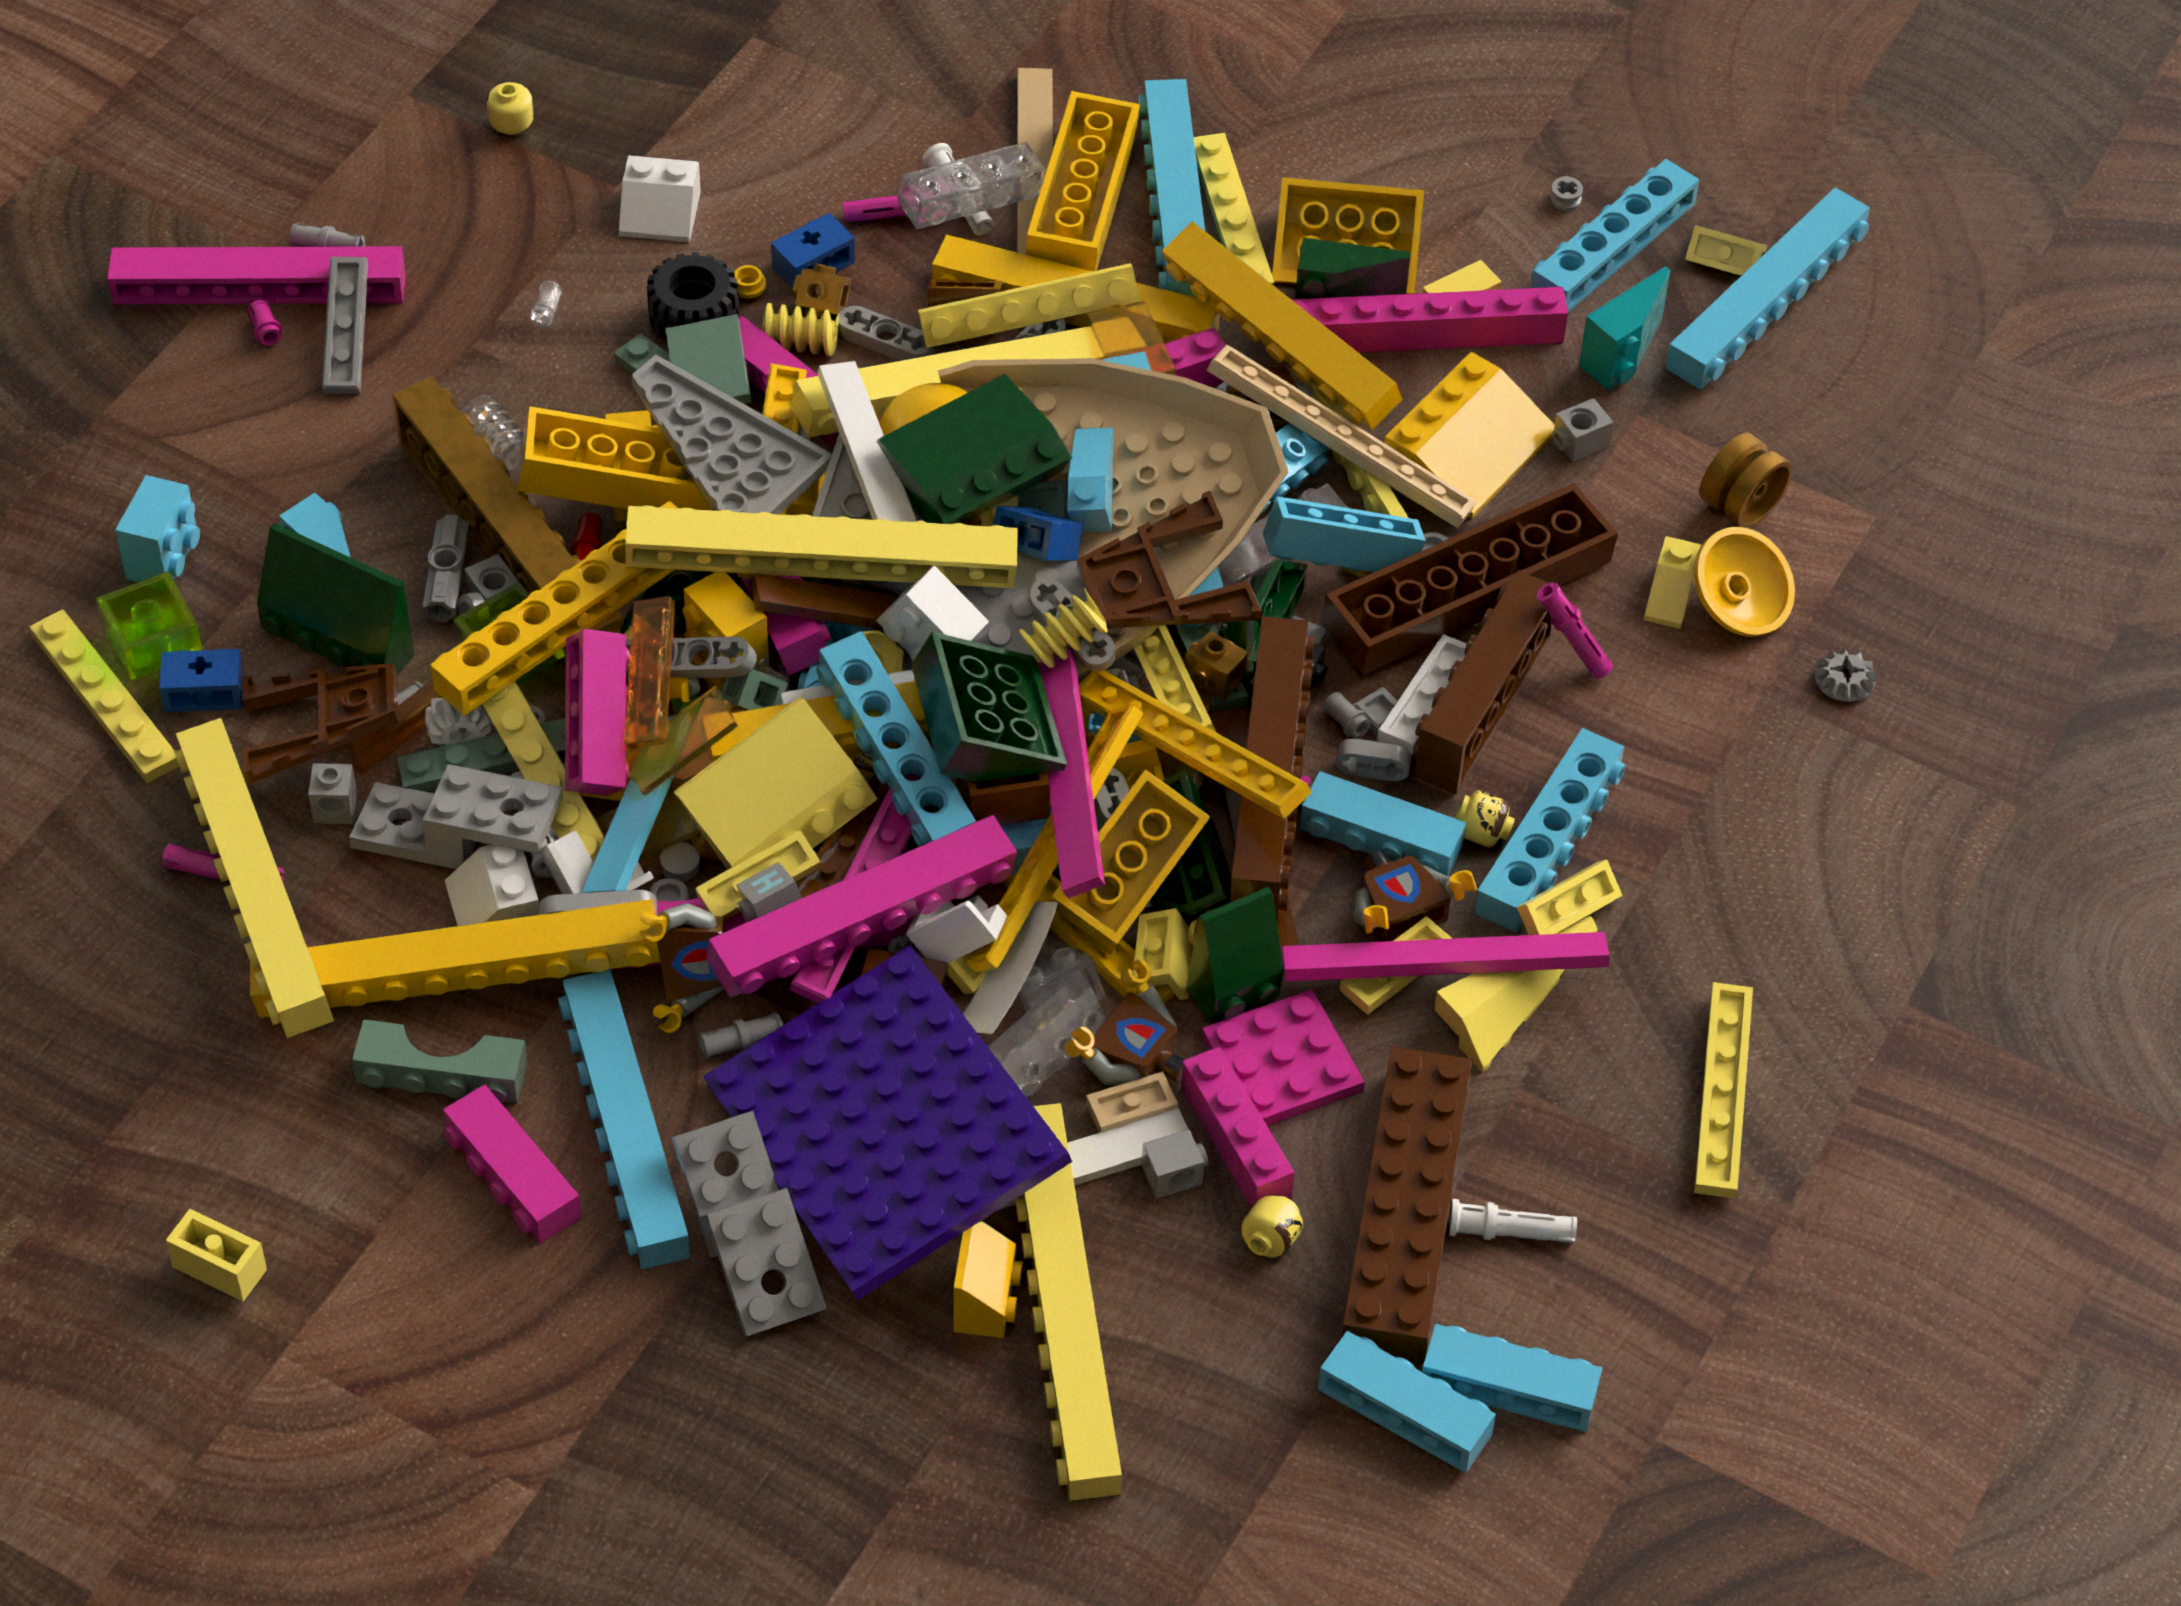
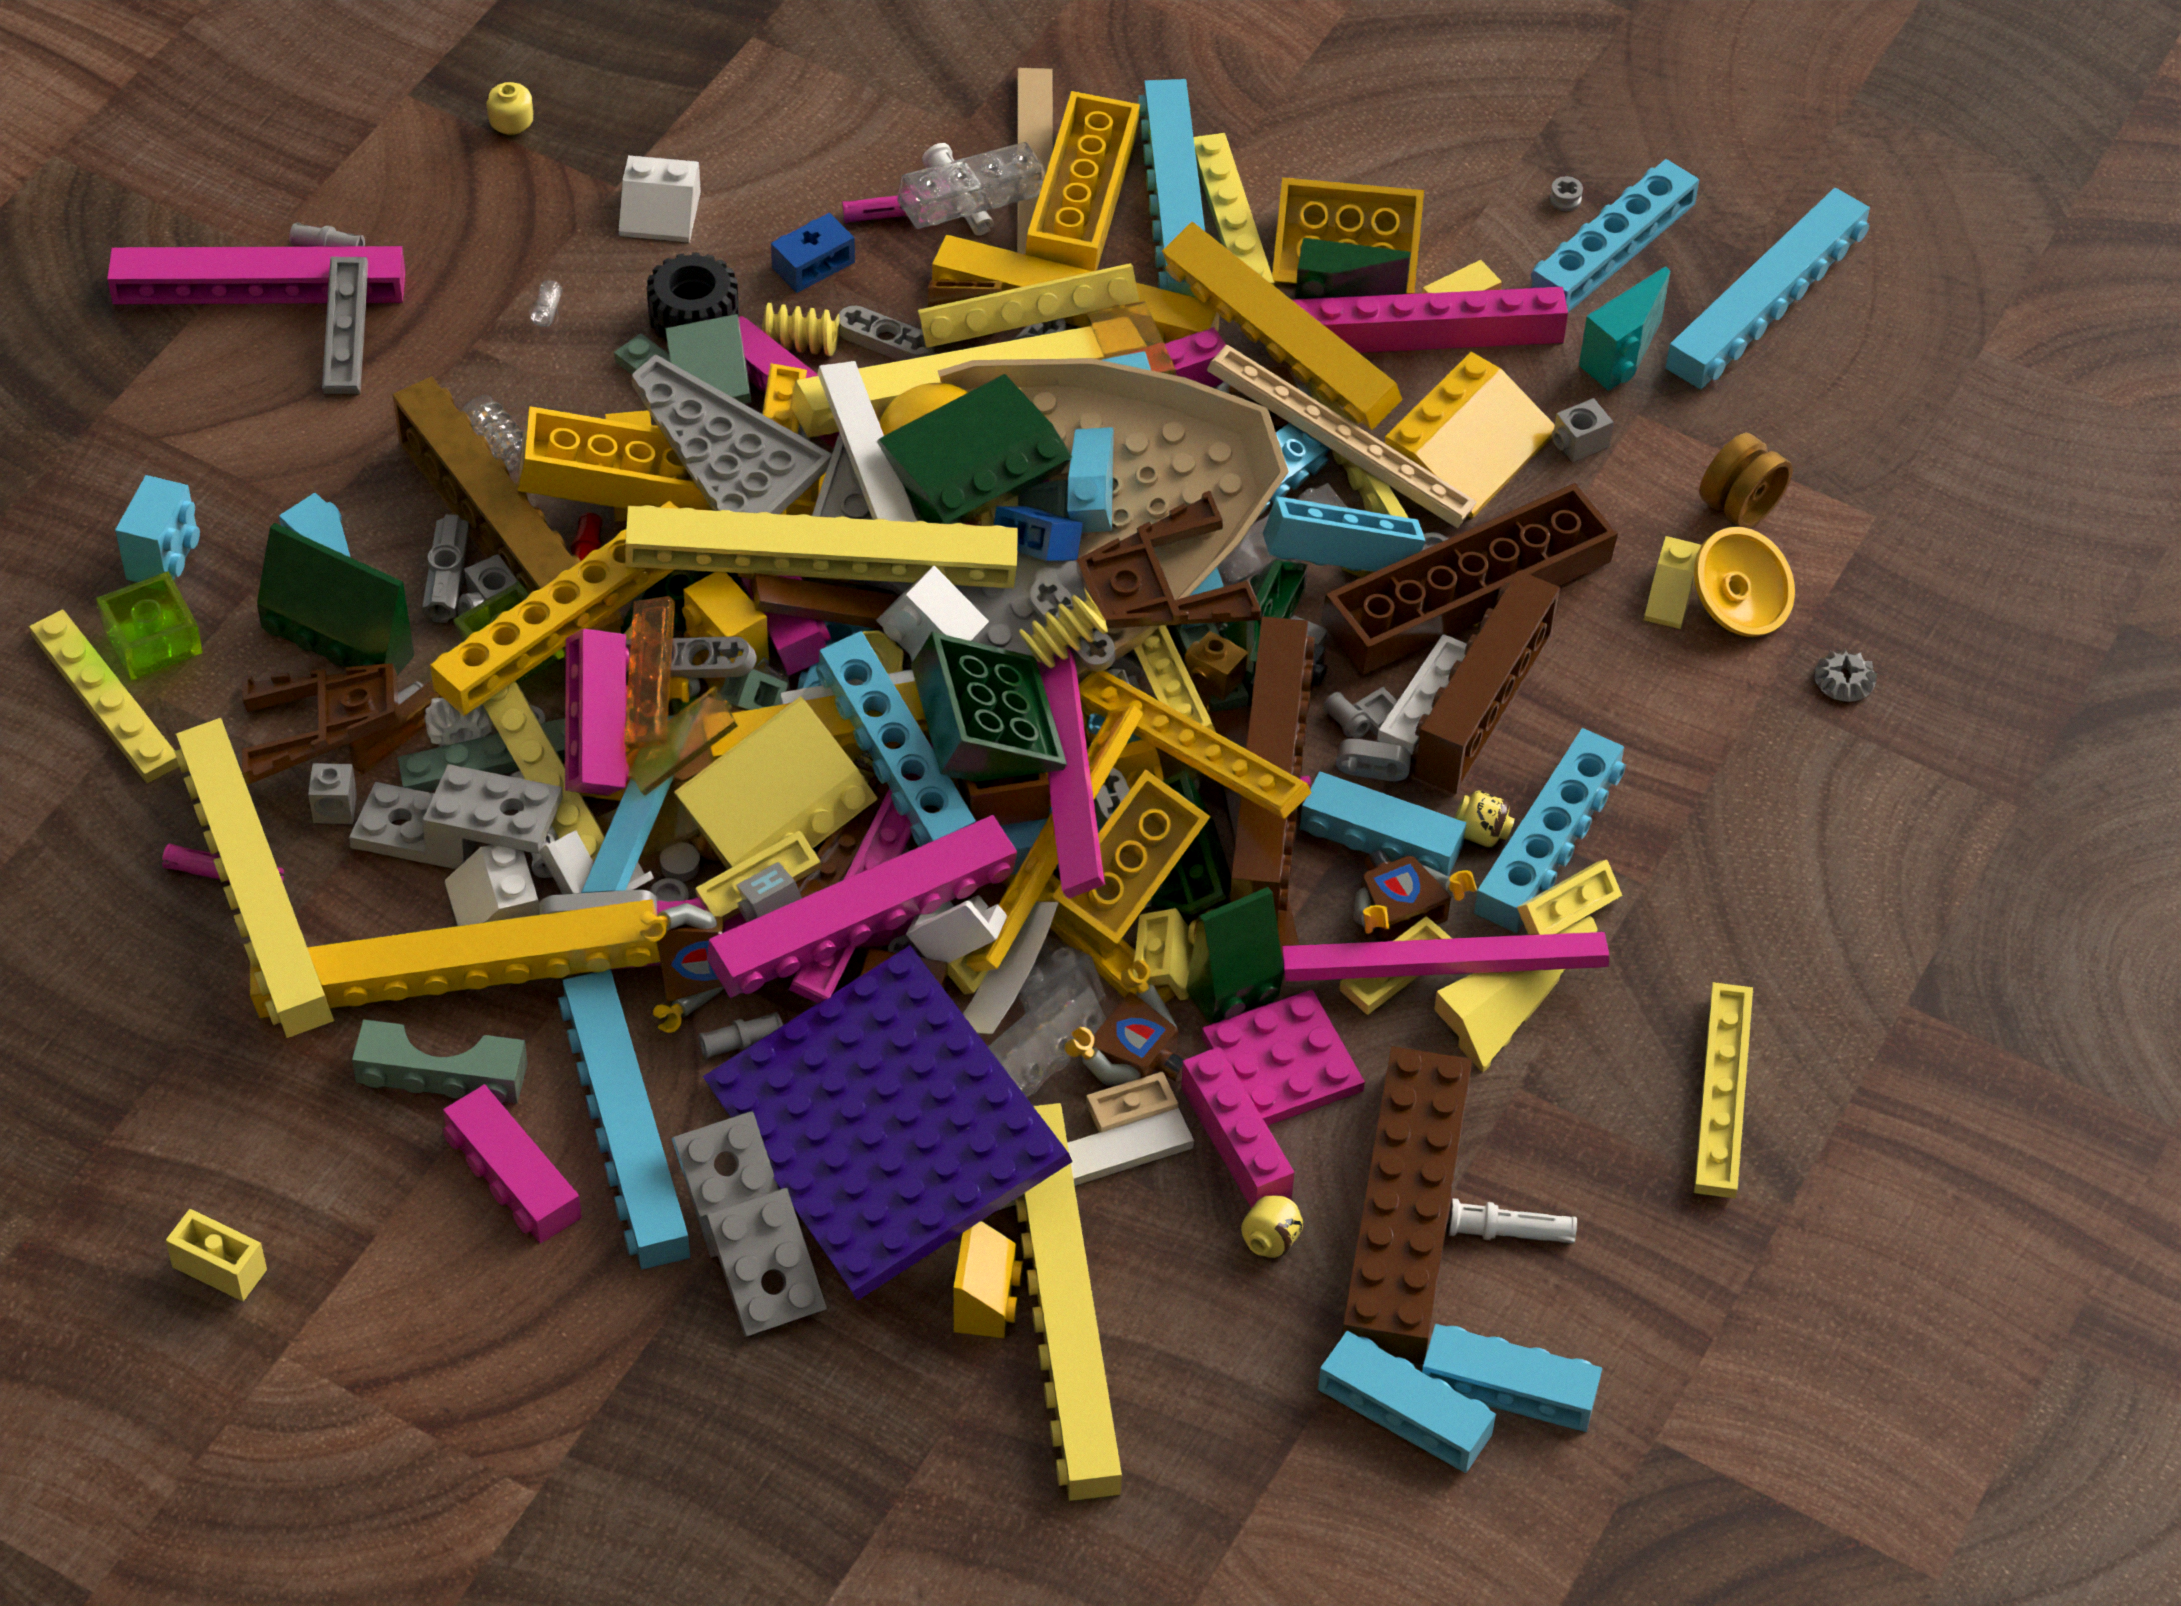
blue brick [159,649,245,712] -> none
dark pink pin [247,300,282,346] -> none
yellow plate [734,265,766,299] -> none
pearl gold brick [793,264,852,317] -> none
light grey brick [1141,1129,1208,1199] -> none
dark pink pin [1536,582,1613,679] -> none
light yellow panel [1685,225,1767,276] -> none

